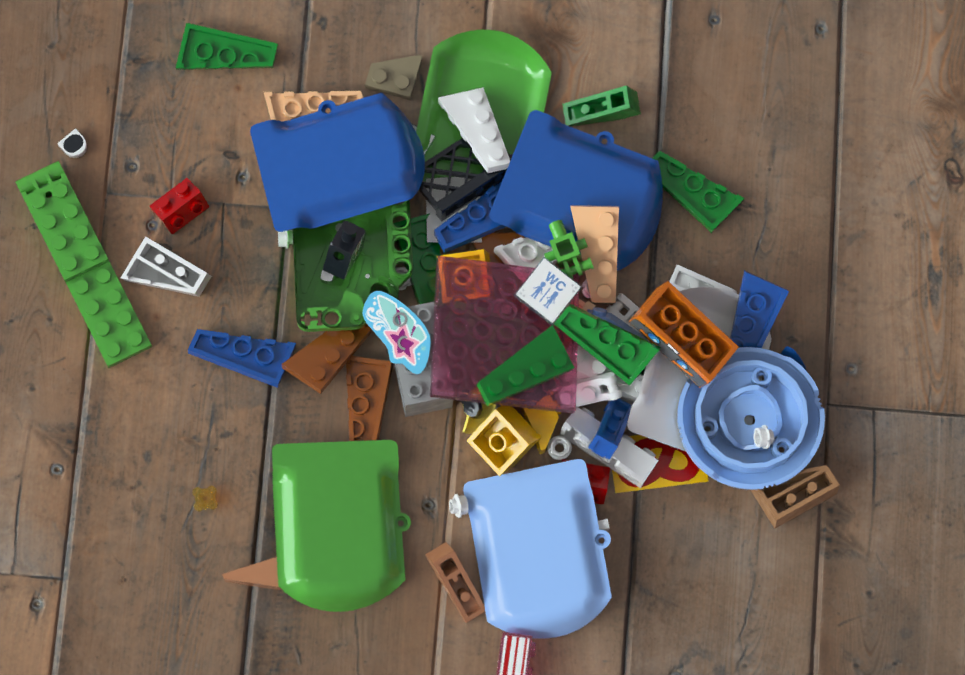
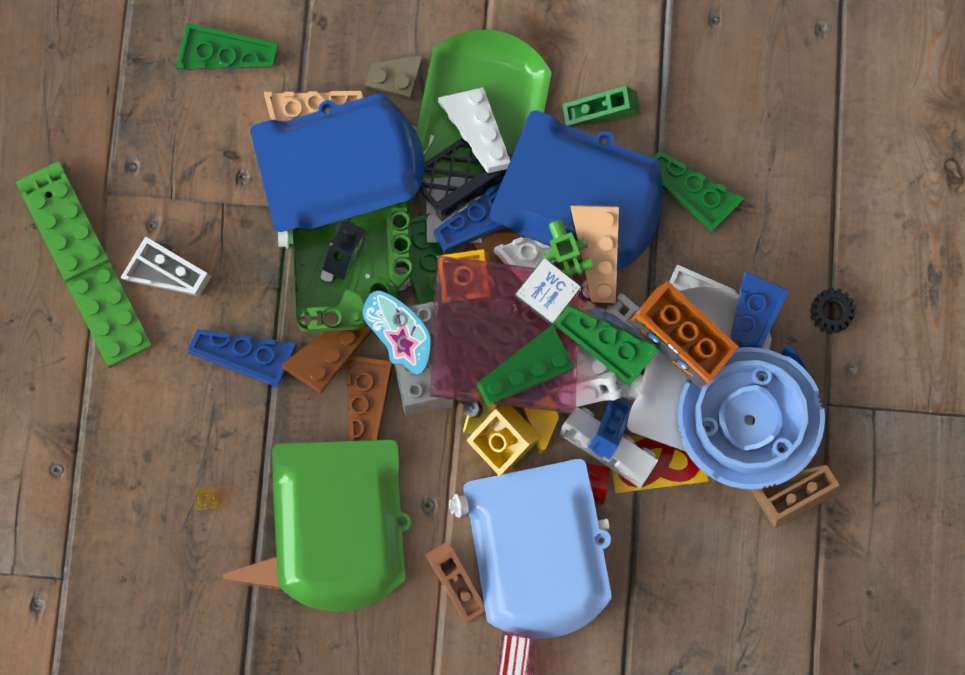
tile [57,128,87,158] -> none
red bracket [149,178,209,234] -> none
white plate [547,436,572,460] -> none
white plate [754,425,774,449] -> none
none -> black tyre [810,288,856,334]

